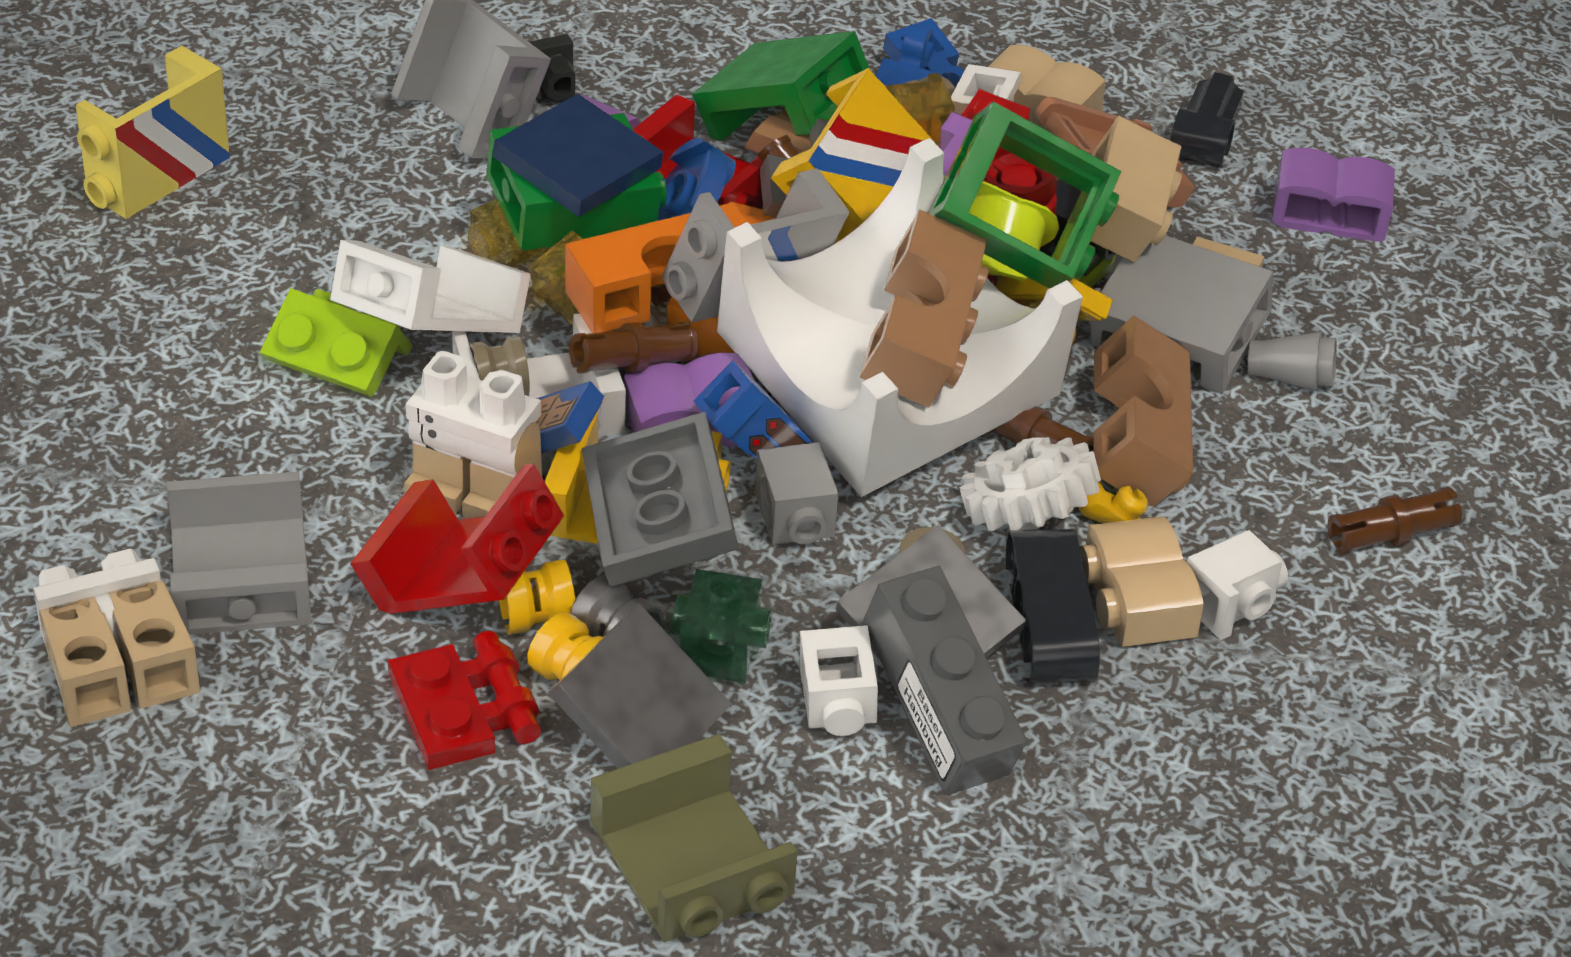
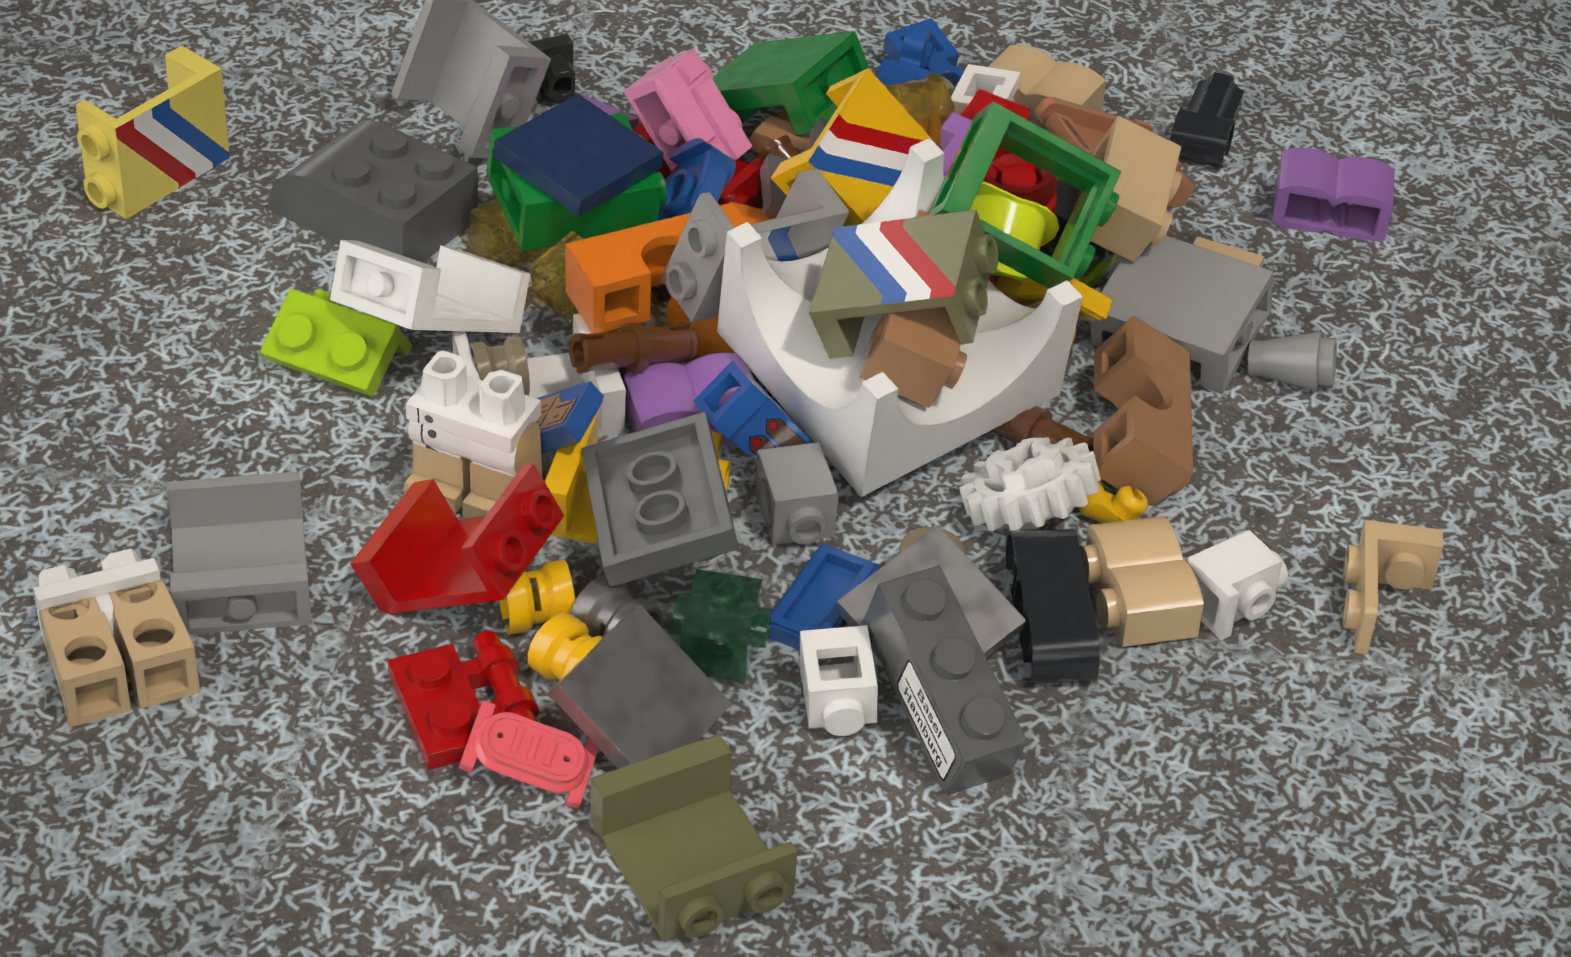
reddish brown pin [1327,486,1462,555] -> none
none -> dark grey brick [270,120,479,263]
none -> coral piece [458,700,599,808]
none -> bright pink brick [623,48,752,171]
none -> blue tile [763,543,880,650]
none -> olive panel [809,210,998,359]
none -> tan bracket [1343,520,1443,654]

